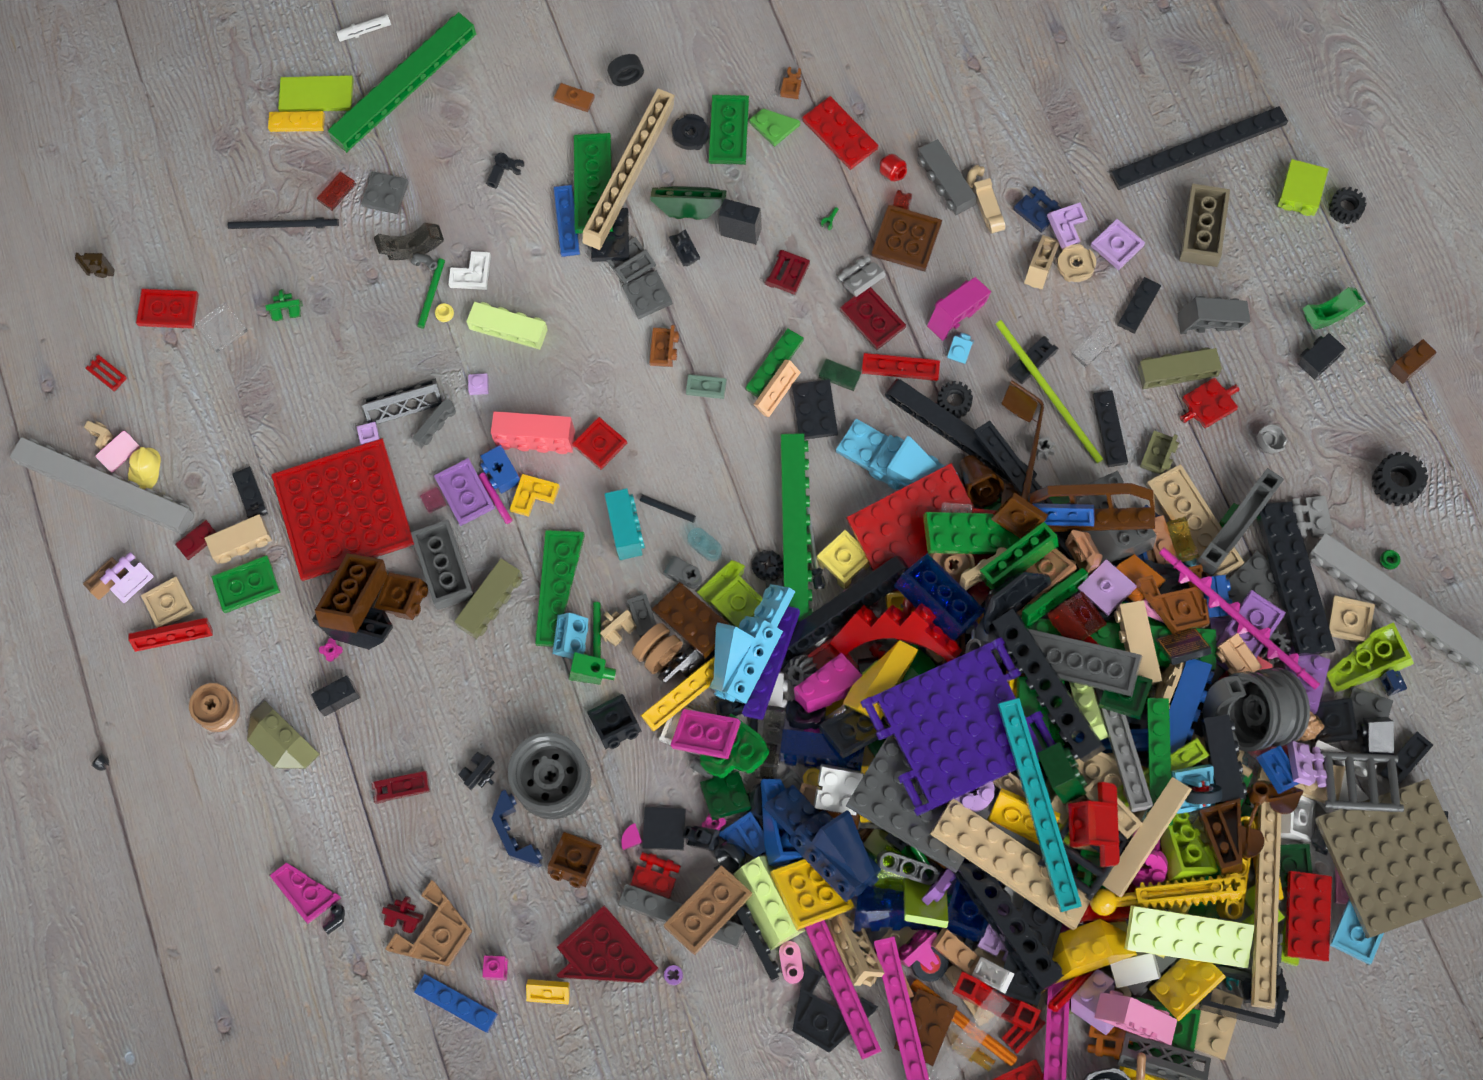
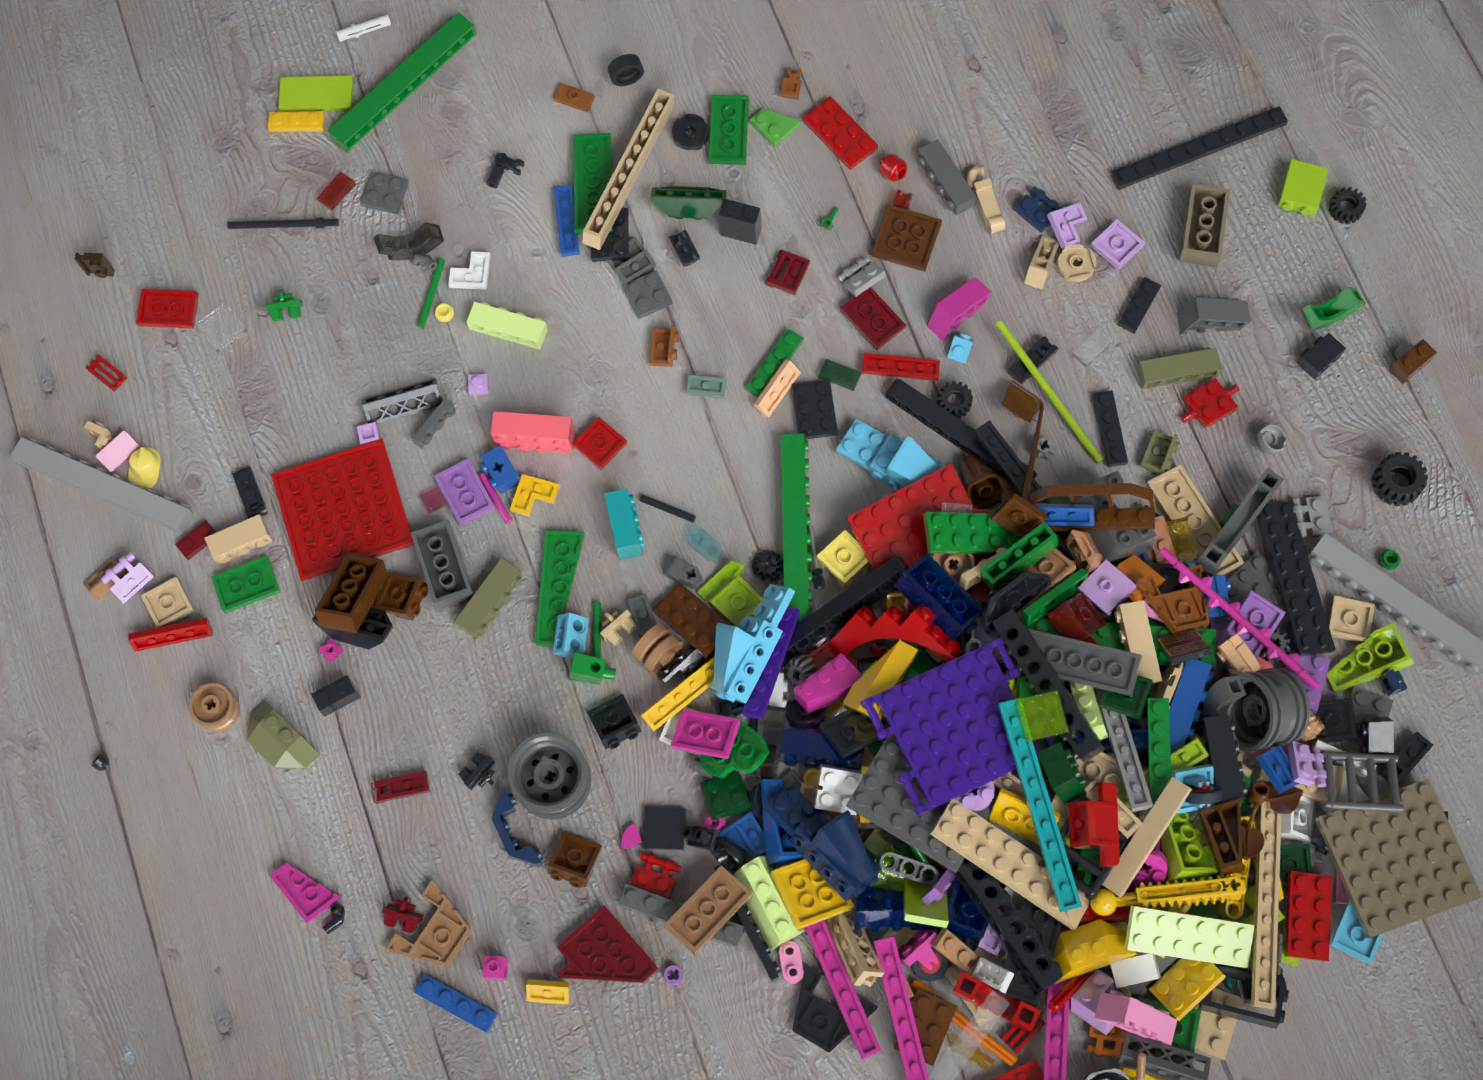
none -> clear neon green plate [1015,691,1069,742]

